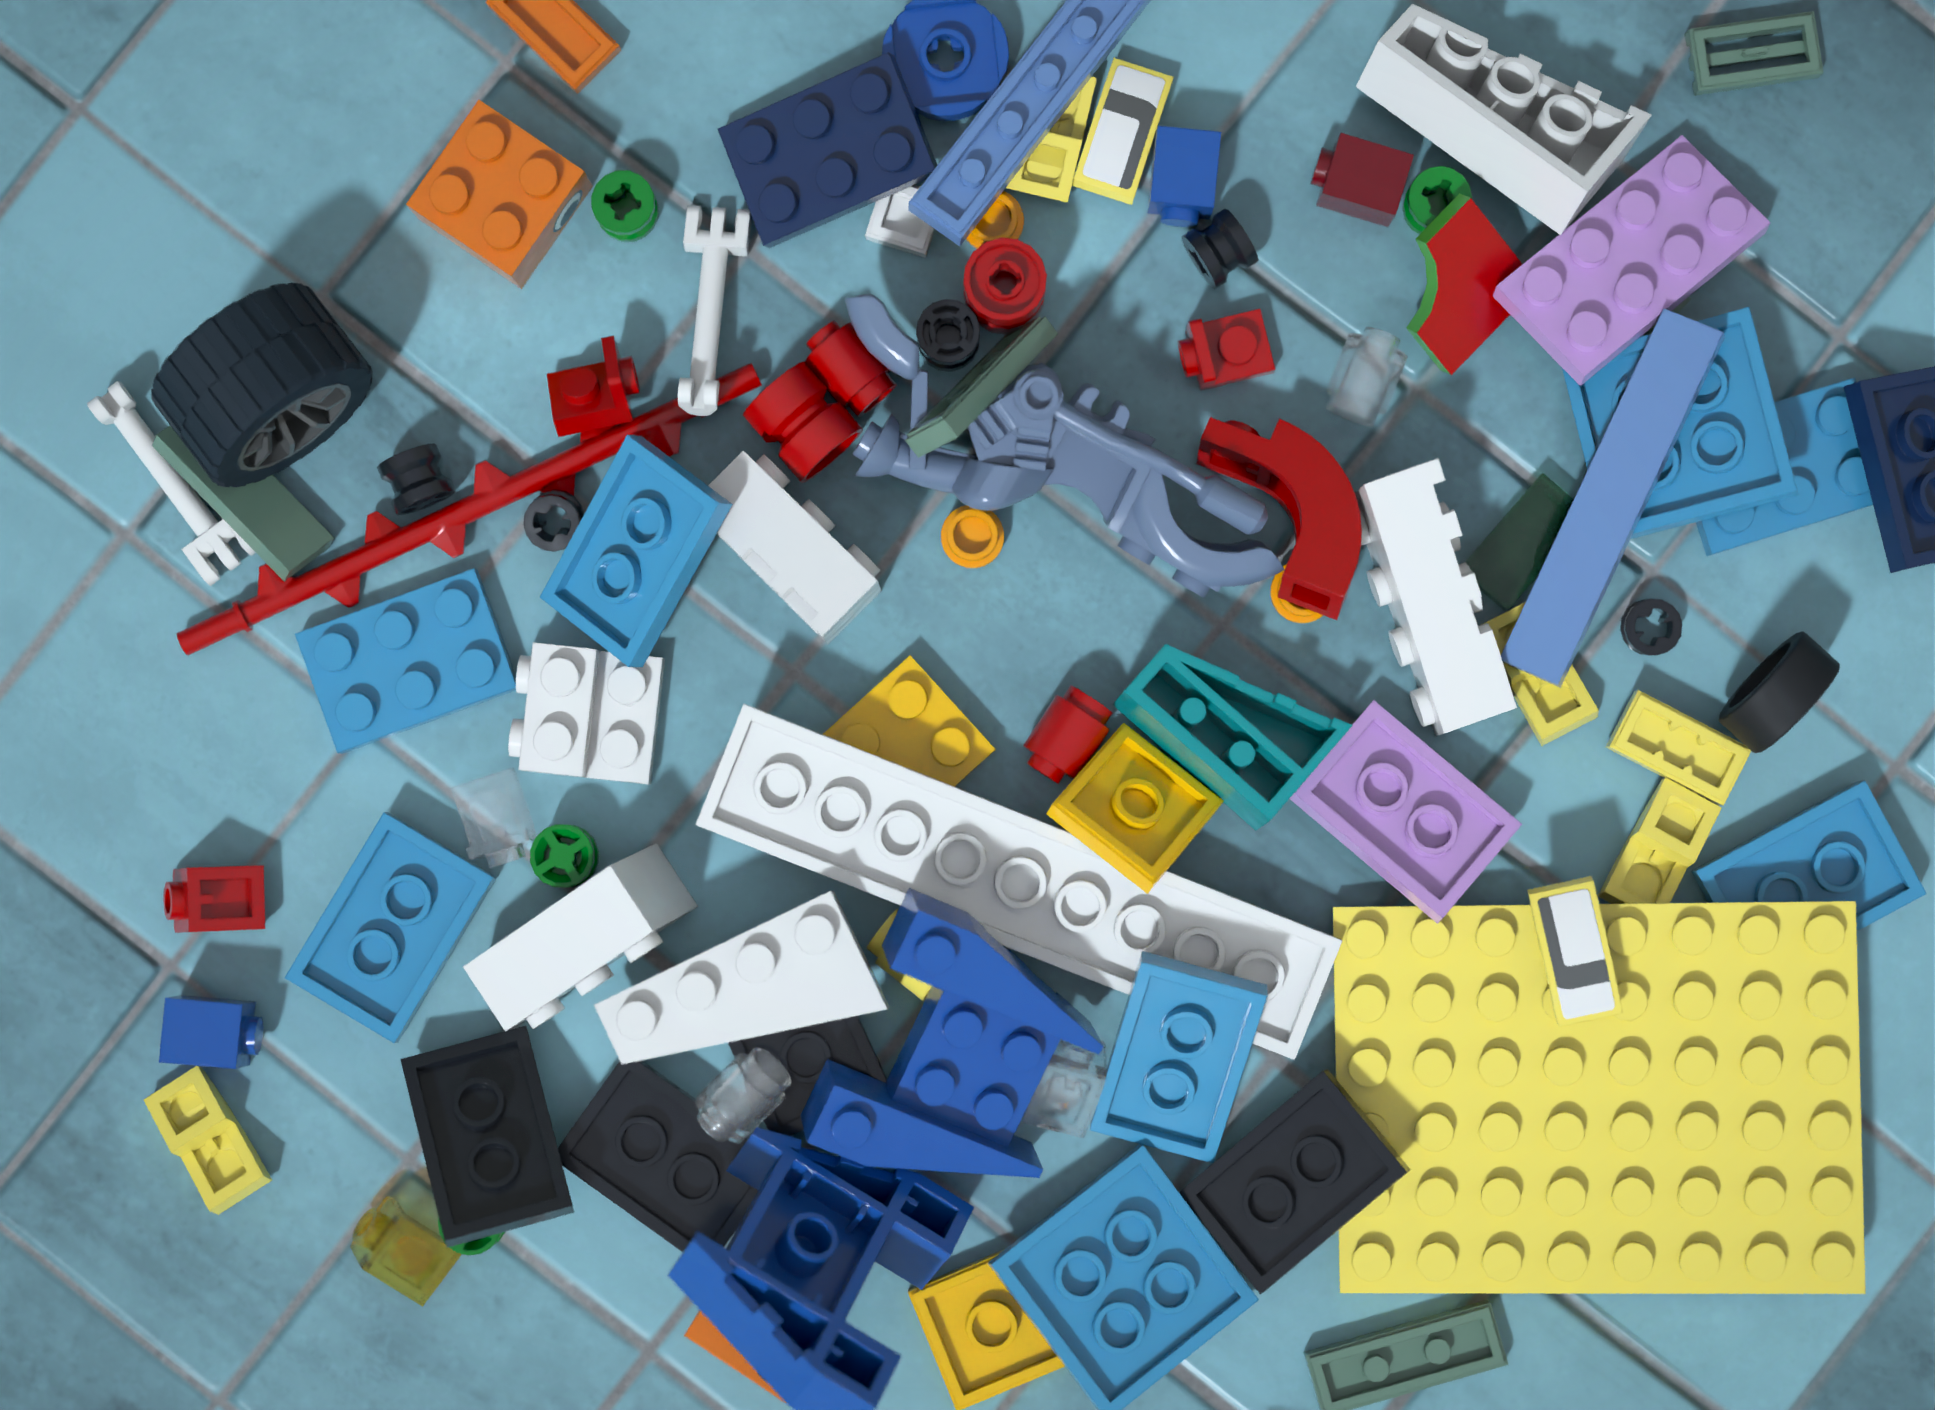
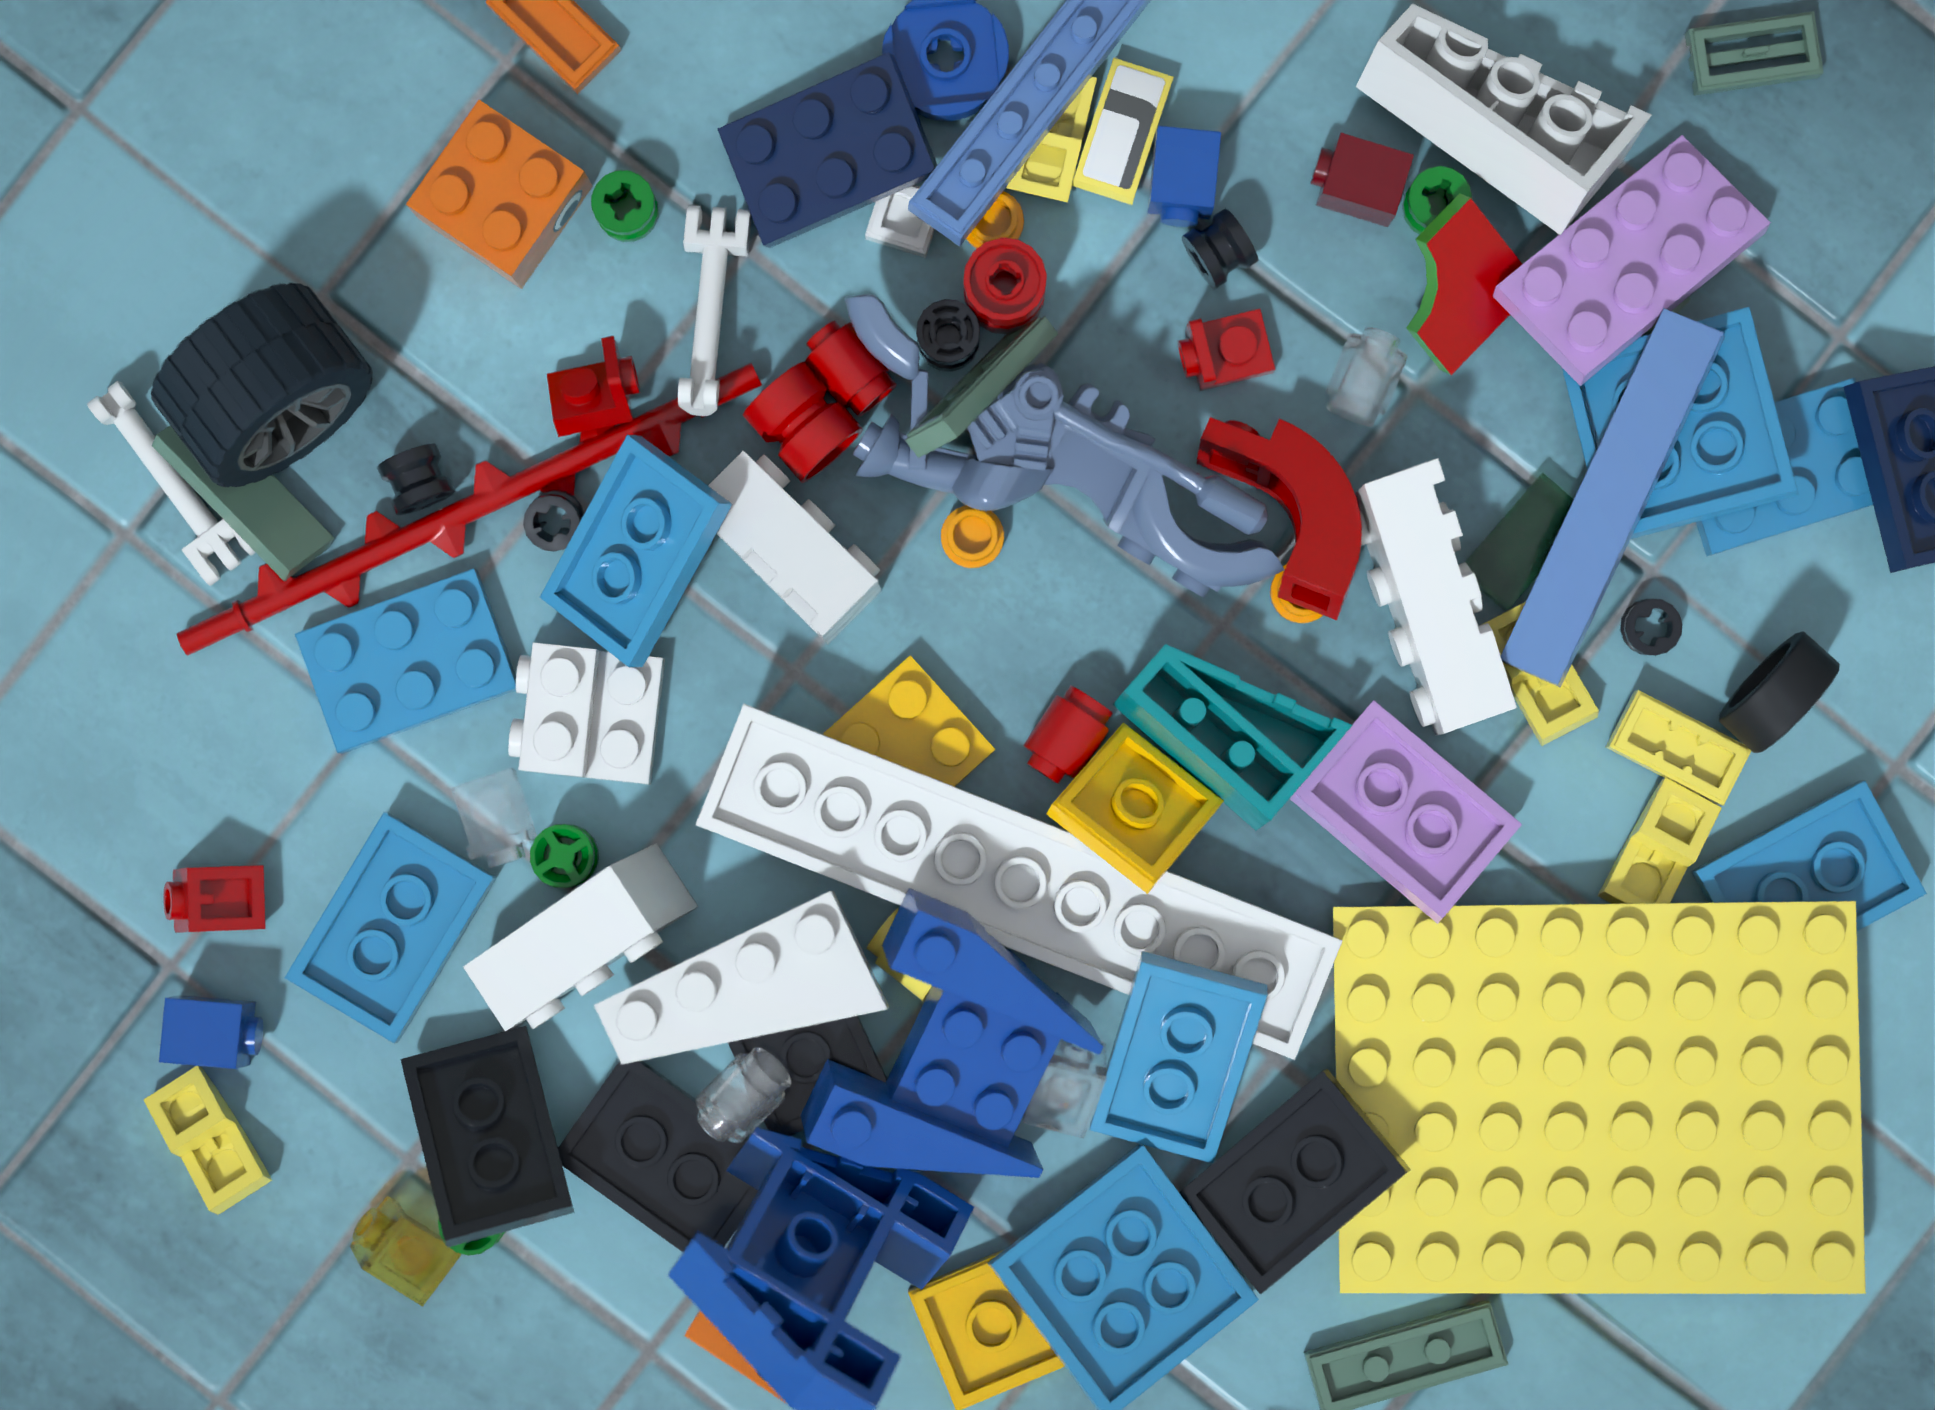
slope [1527,876,1623,1027] -> none

